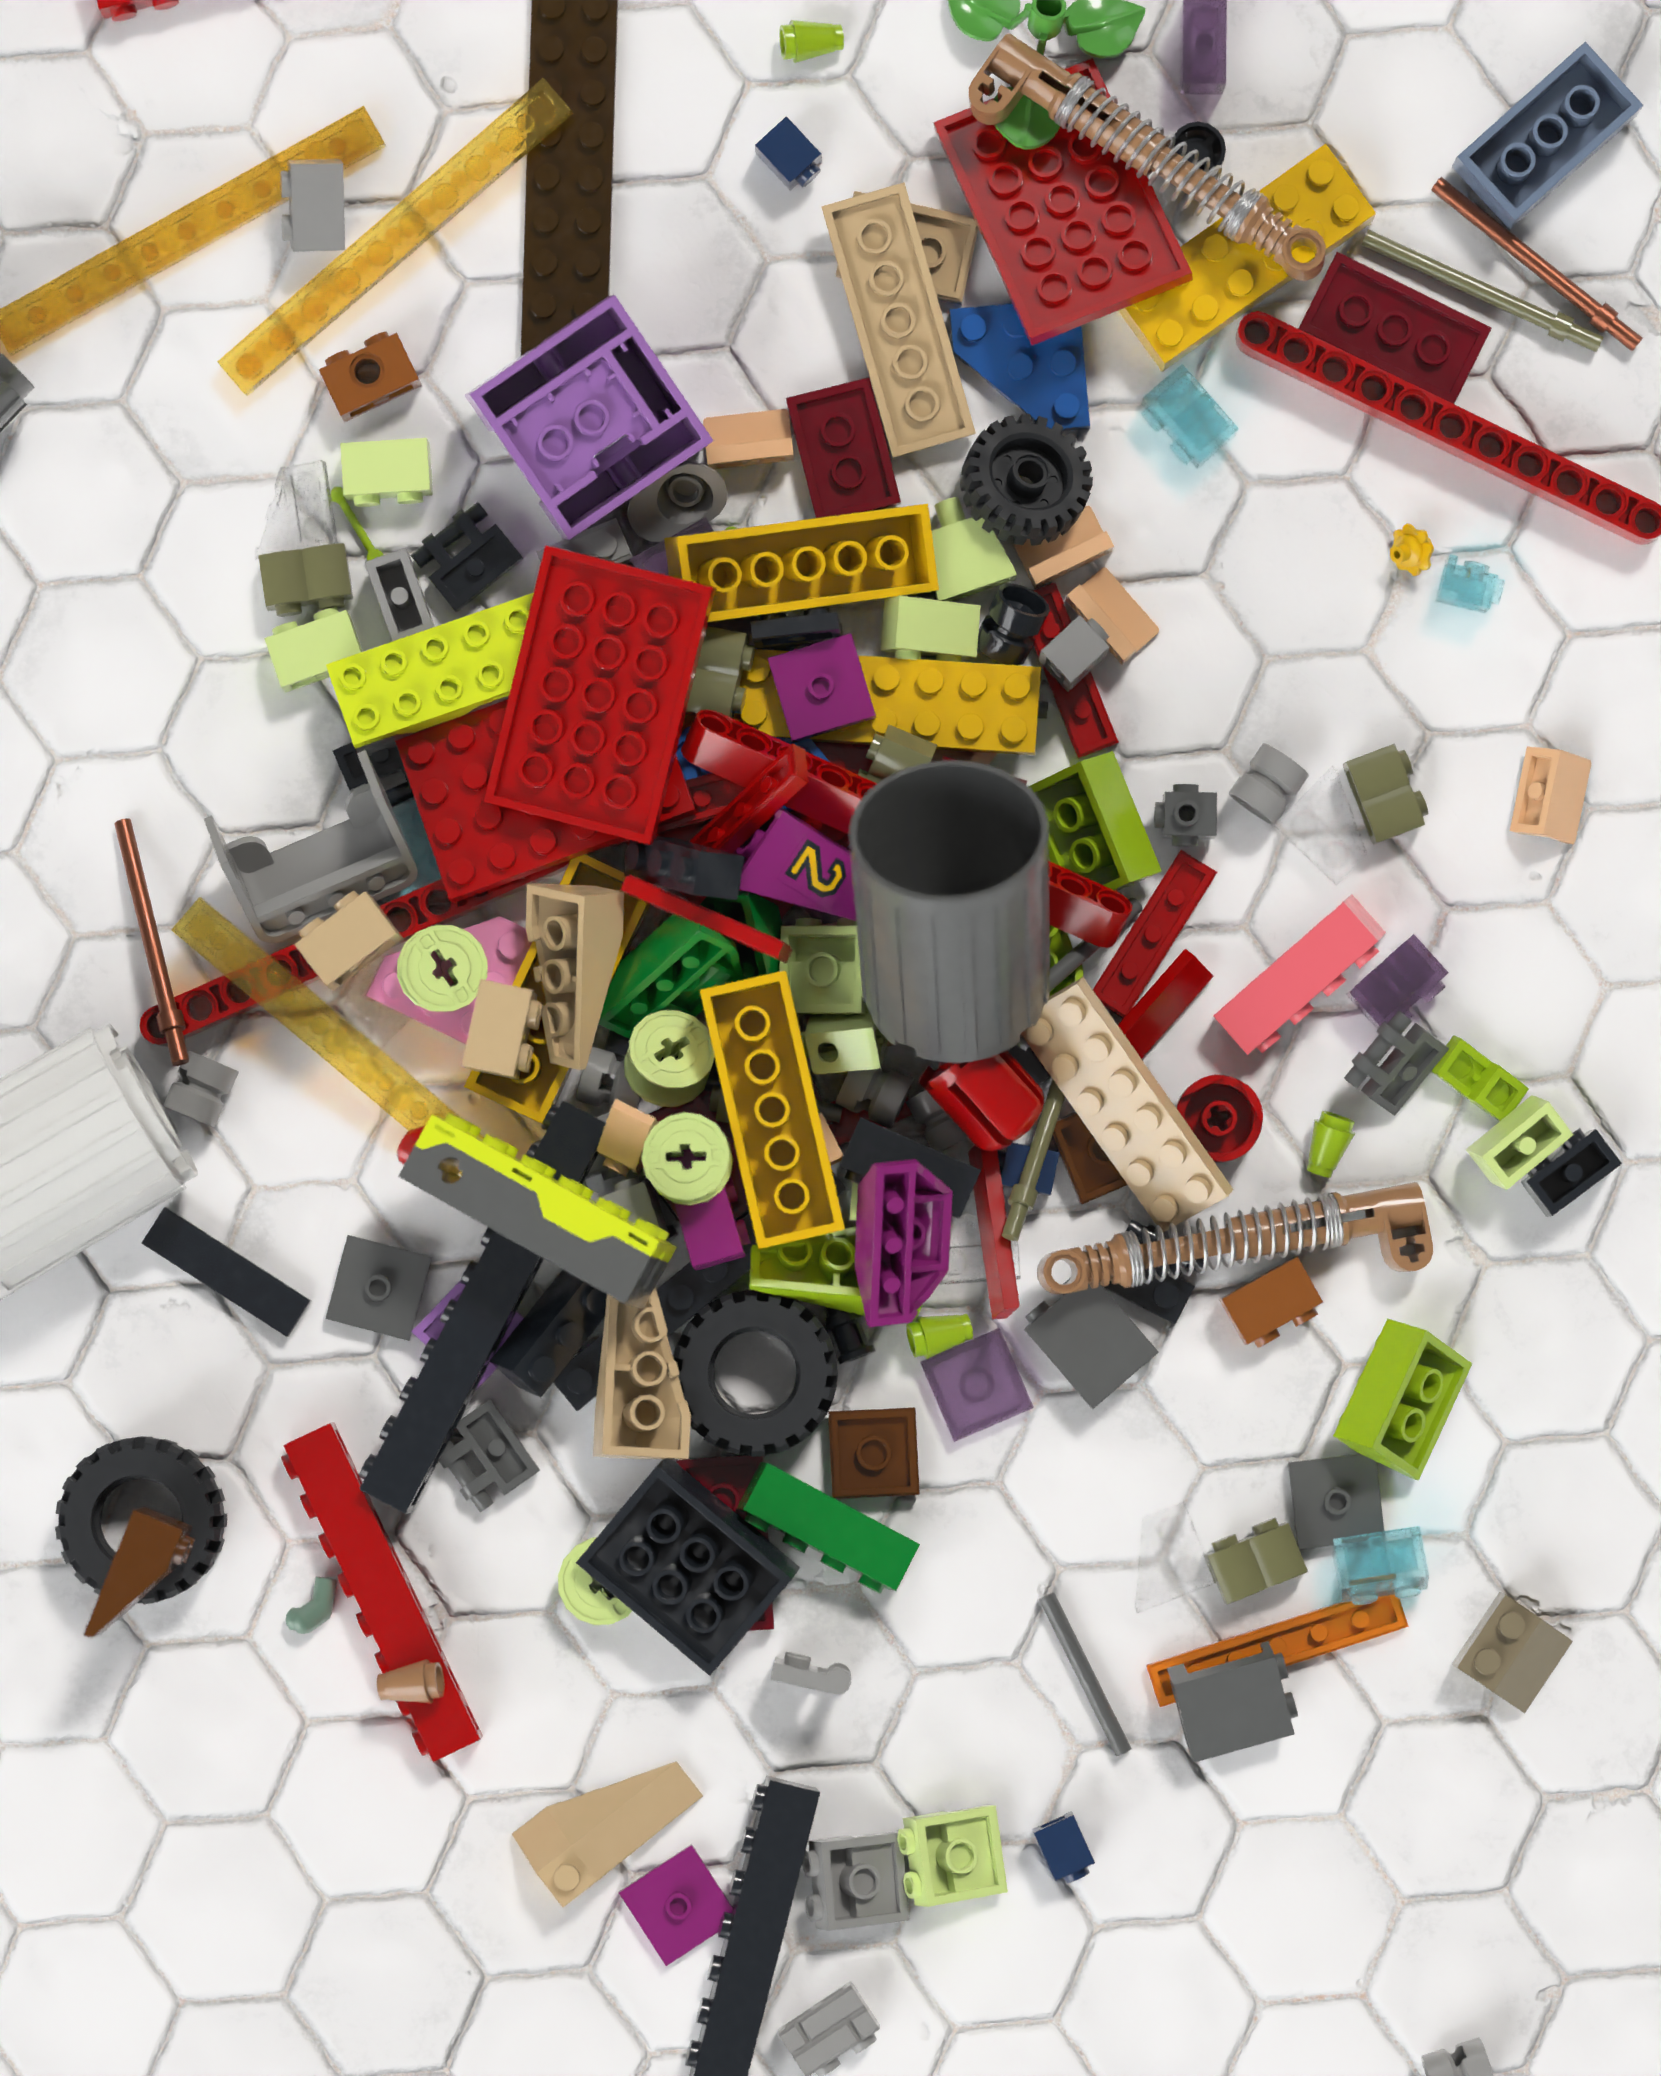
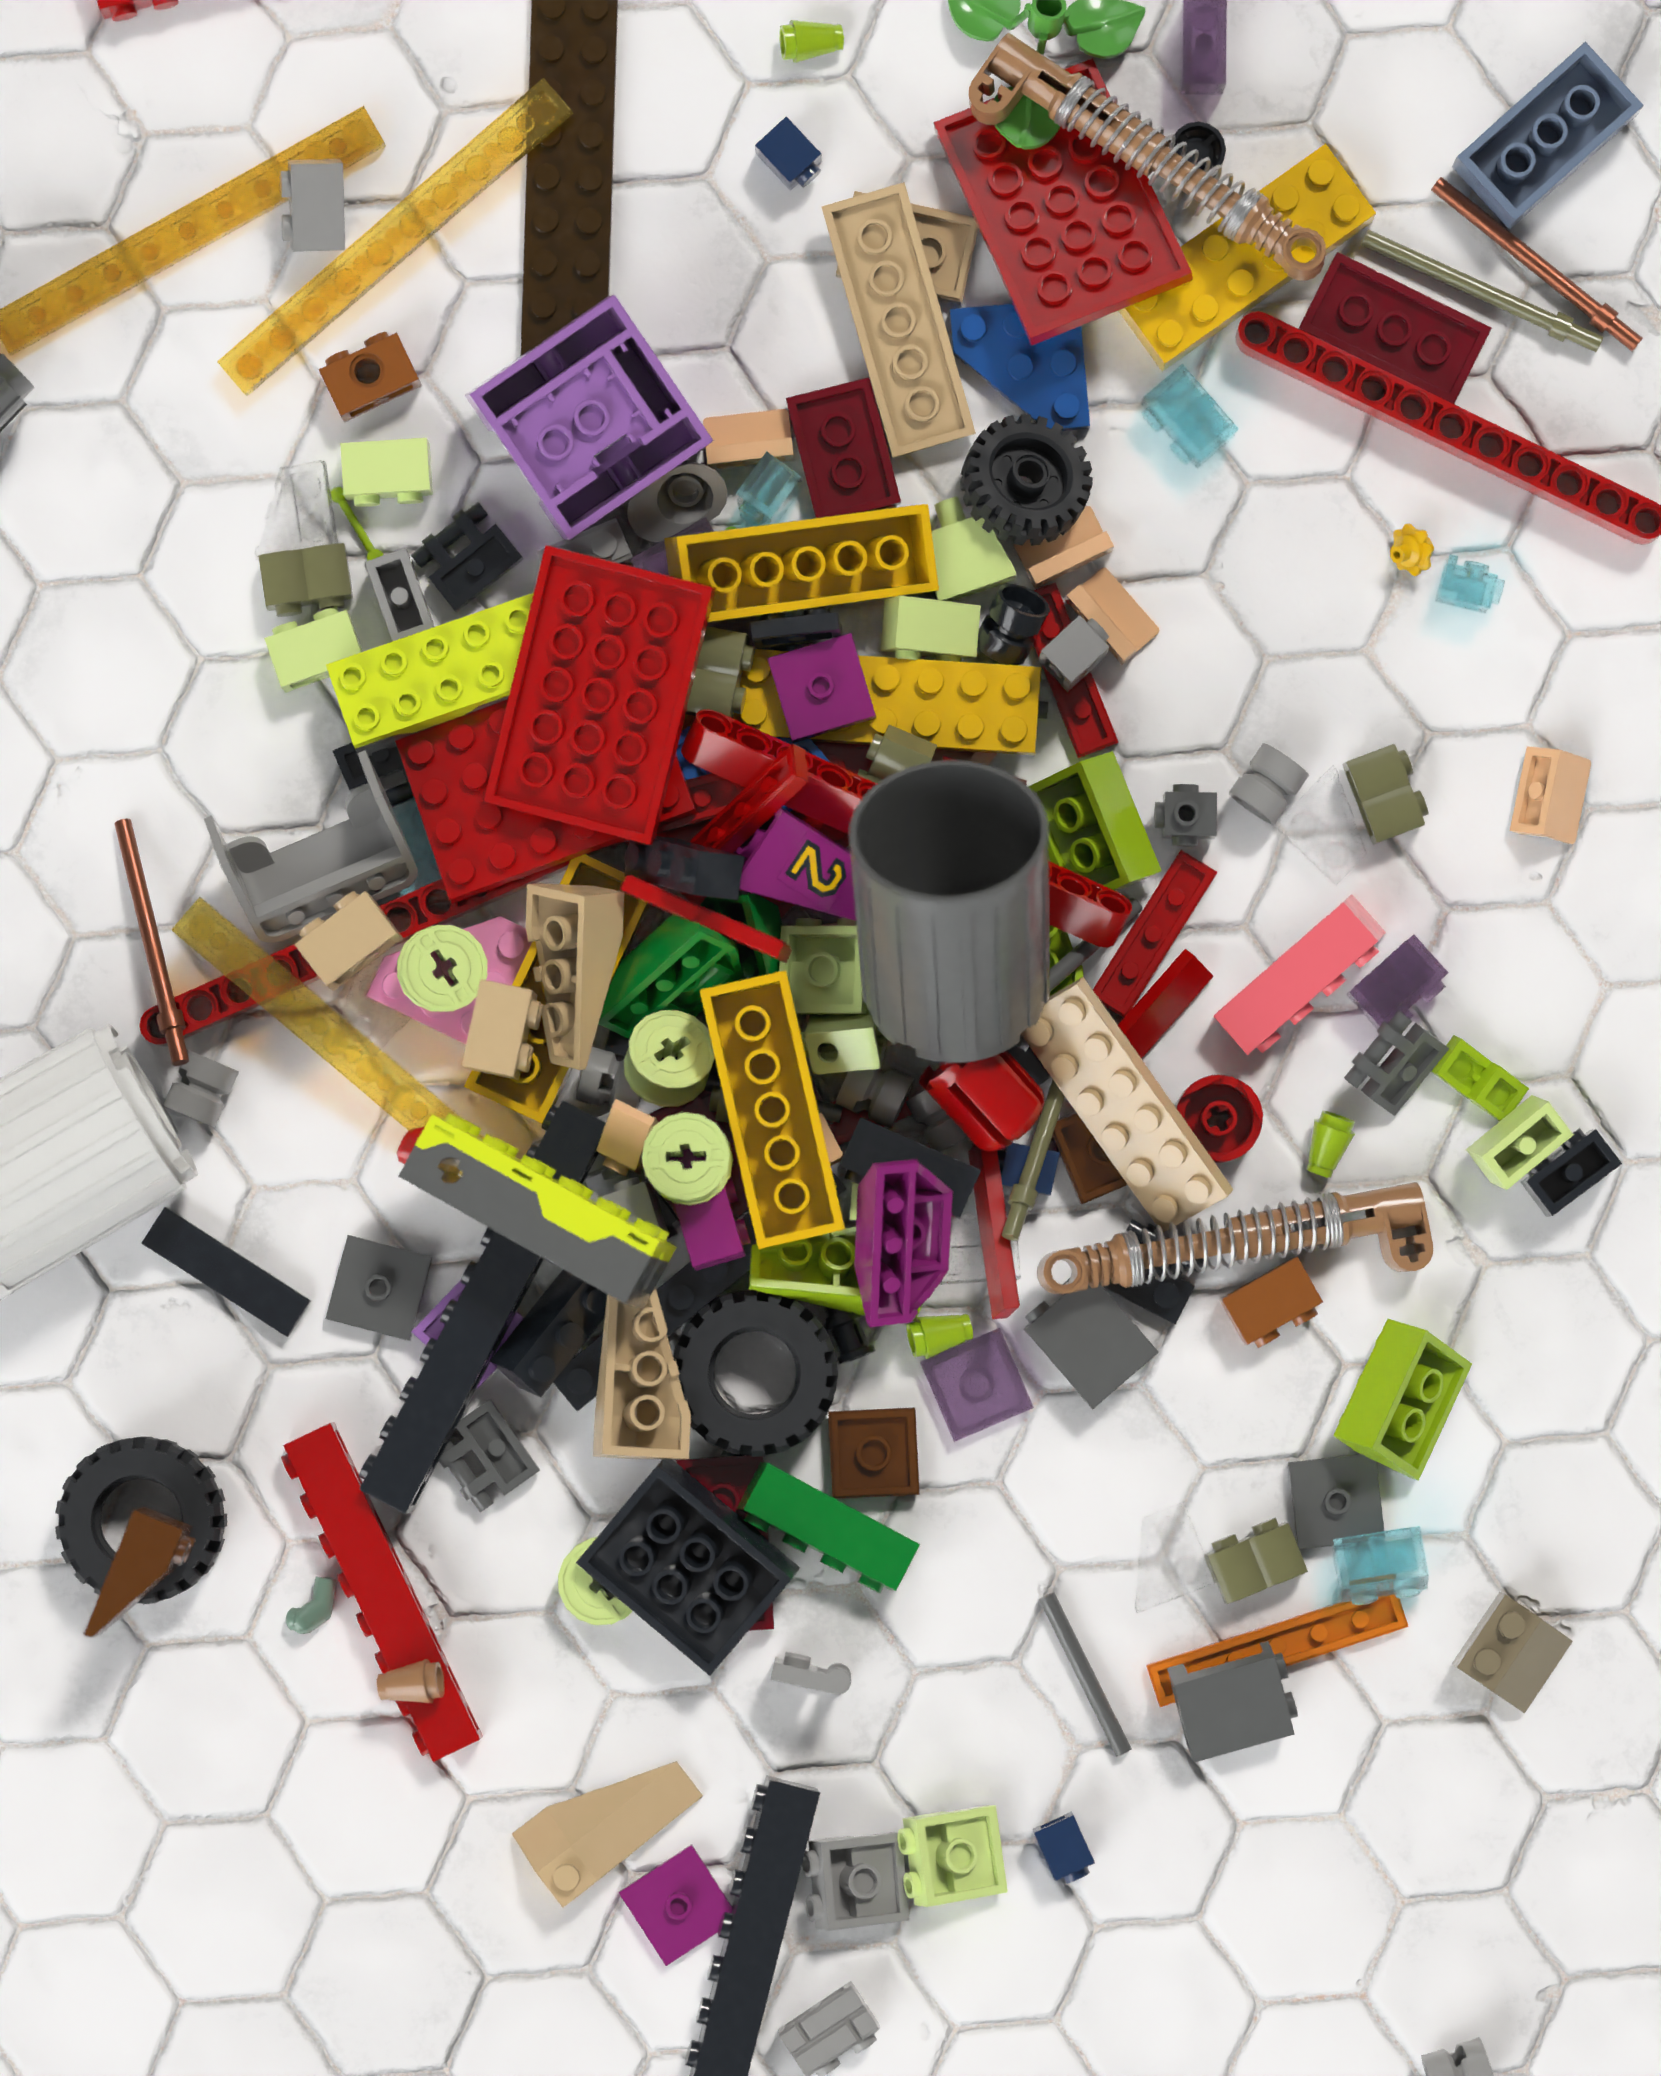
none -> clear light blue brick [736,451,803,526]

